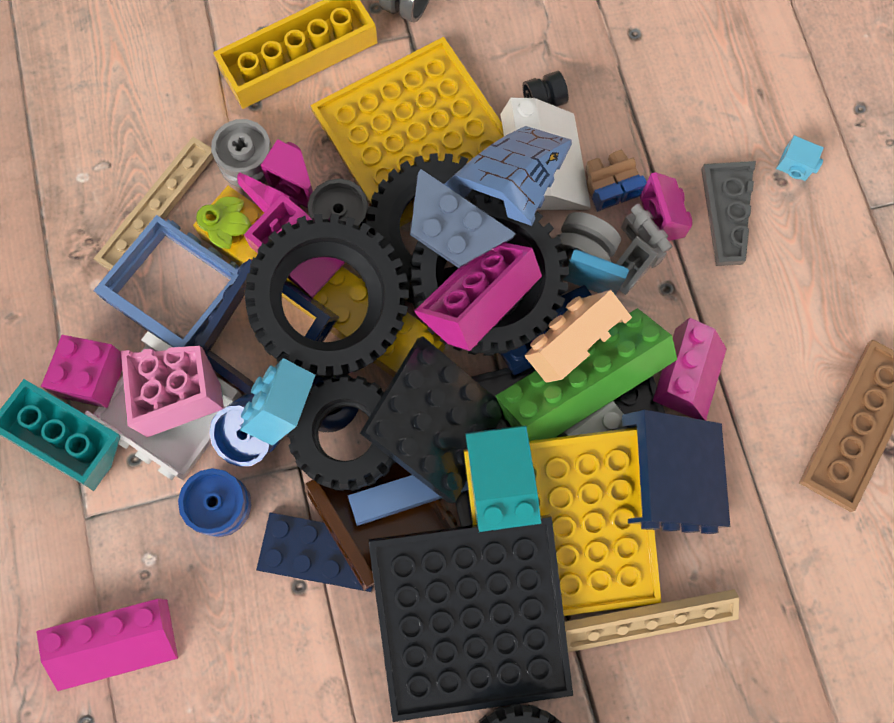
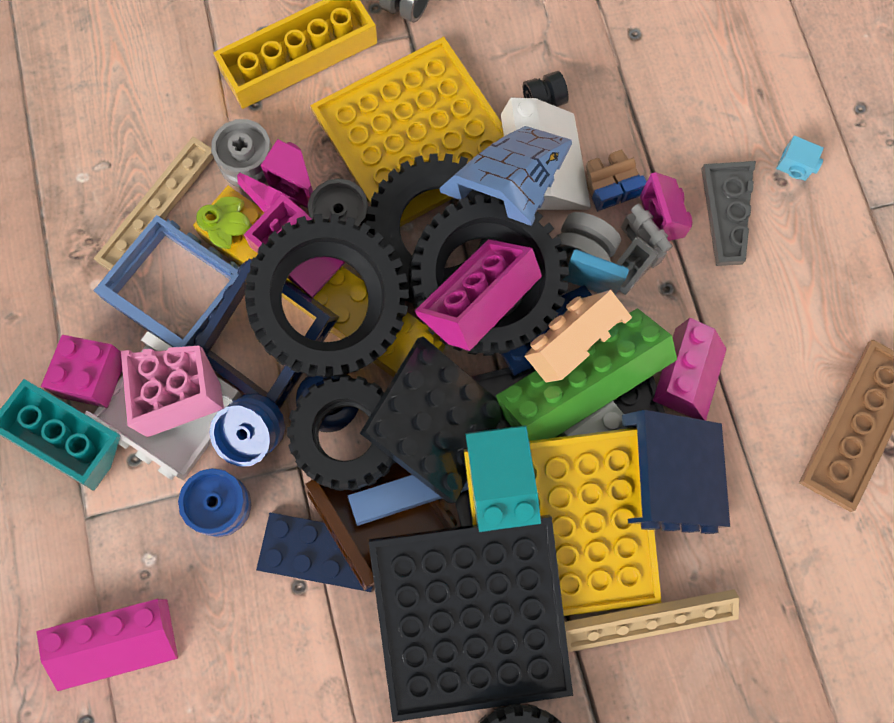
medium azure brick [240,358,315,446] -> none
sand blue wing [410,169,515,268] -> none

